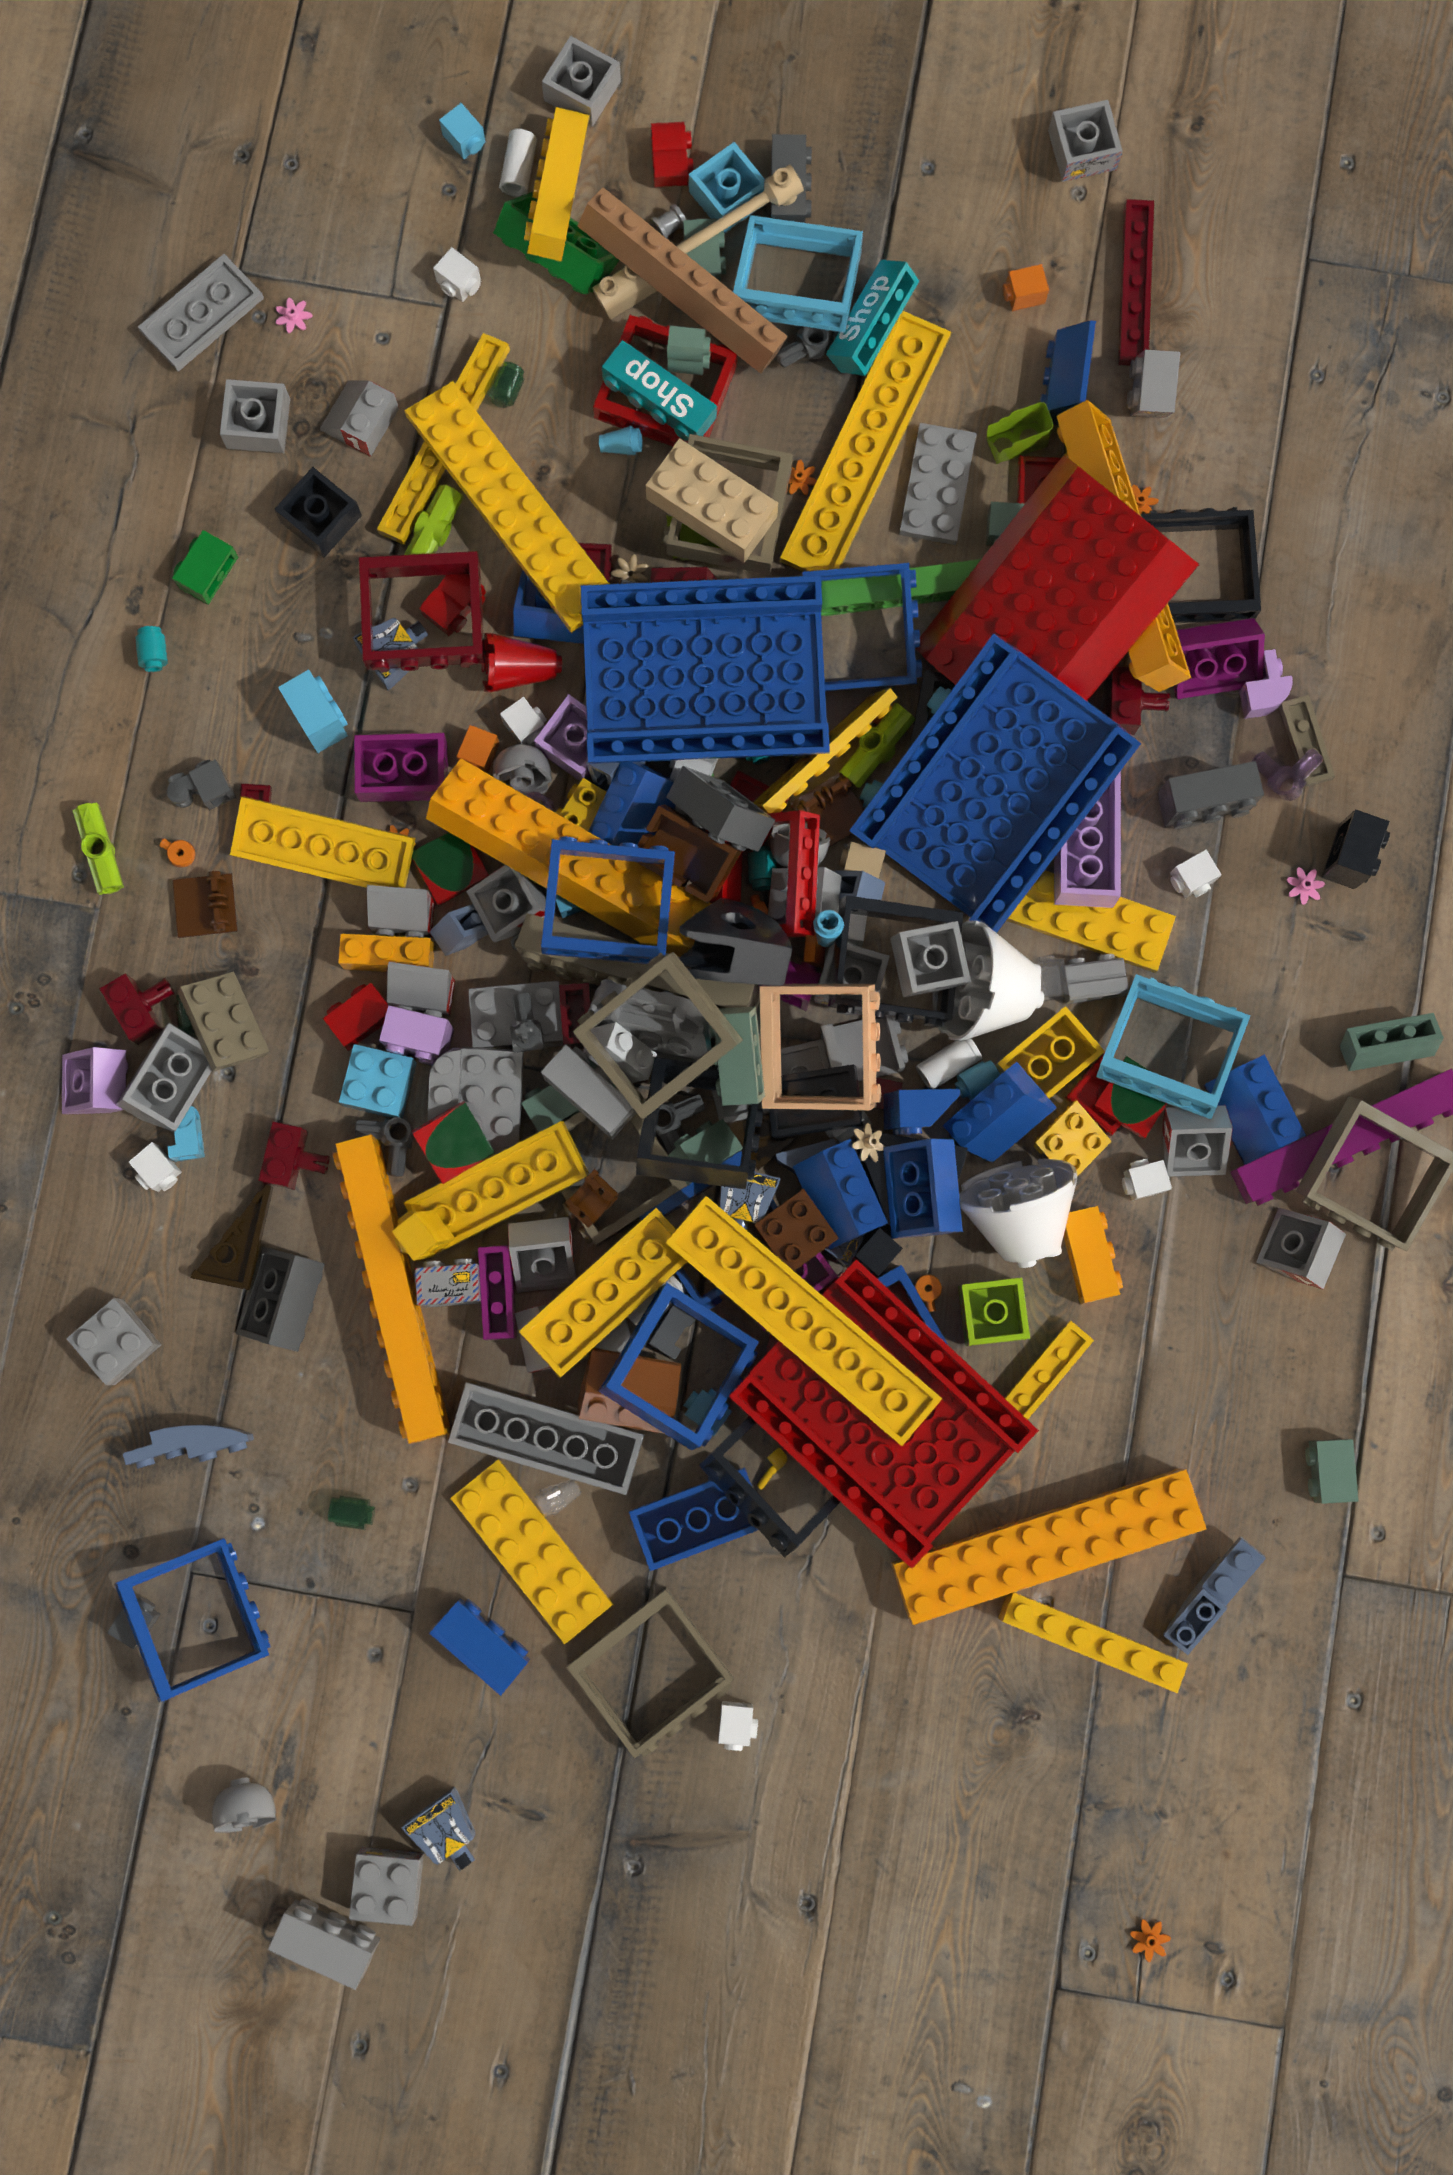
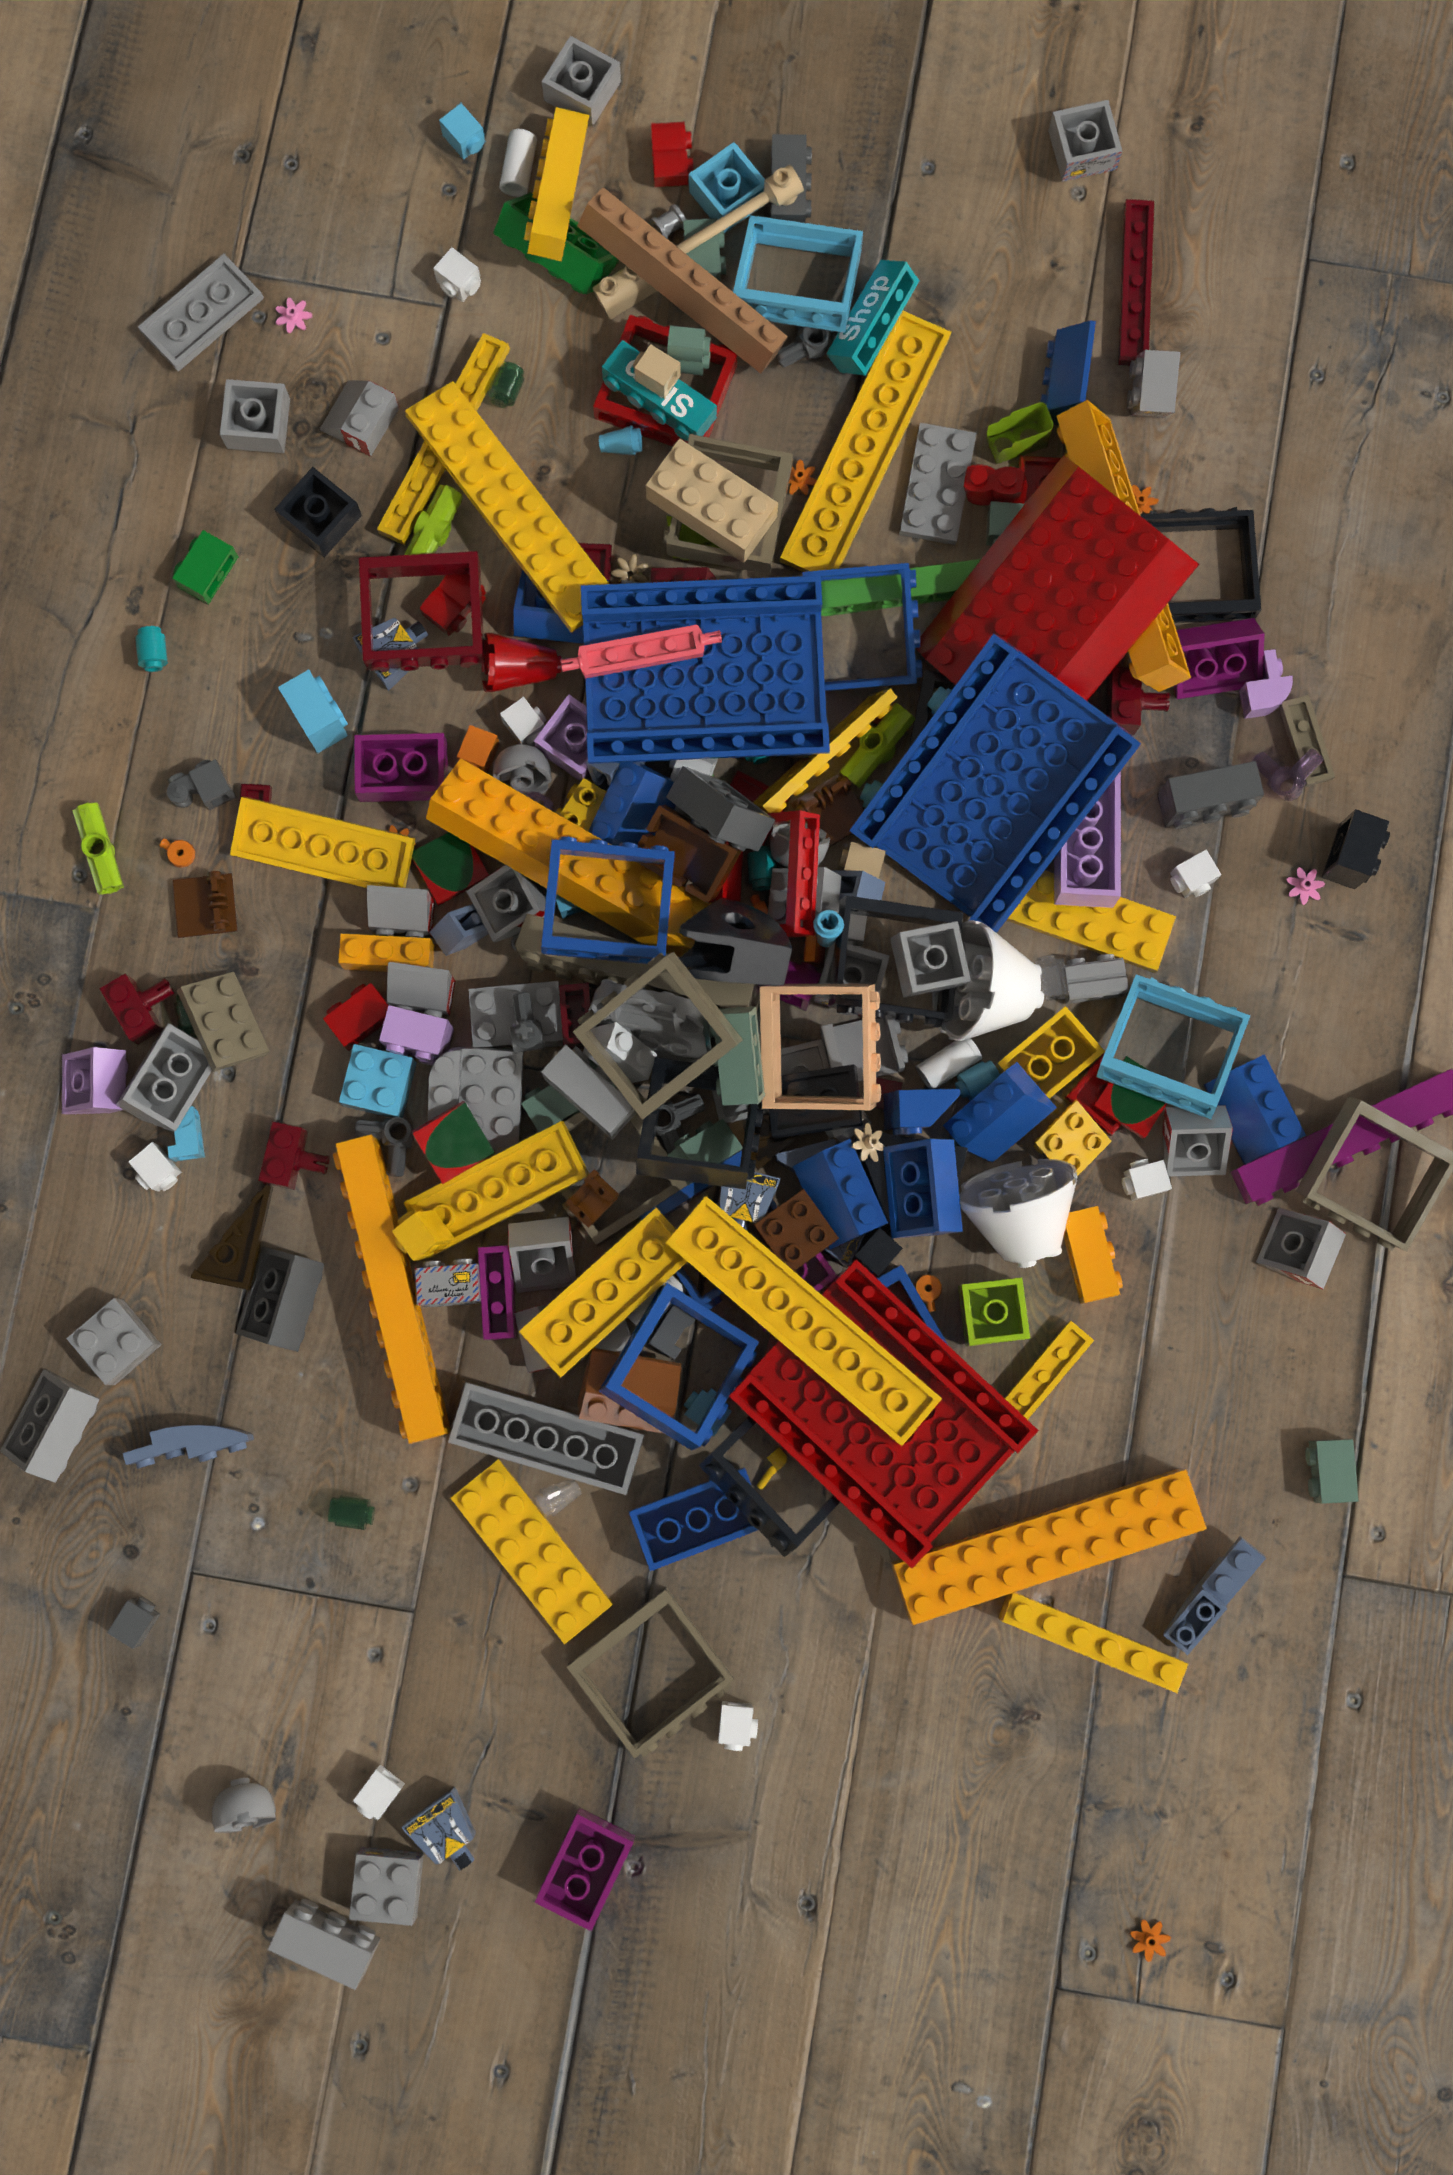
blue window [114,1538,271,1702] -> none
blue slope [429,1599,530,1696] -> none
orange brick [1003,264,1049,311] -> none
sand green brick [1339,1013,1444,1072] -> none
none -> light grey slope [0,1369,100,1483]
none -> white brick [353,1765,405,1820]
none -> magenta brick [534,1807,635,1931]
none -> coral plate [560,625,722,679]
none -> tan brick [633,344,681,399]
none -> red brick [964,464,1028,506]

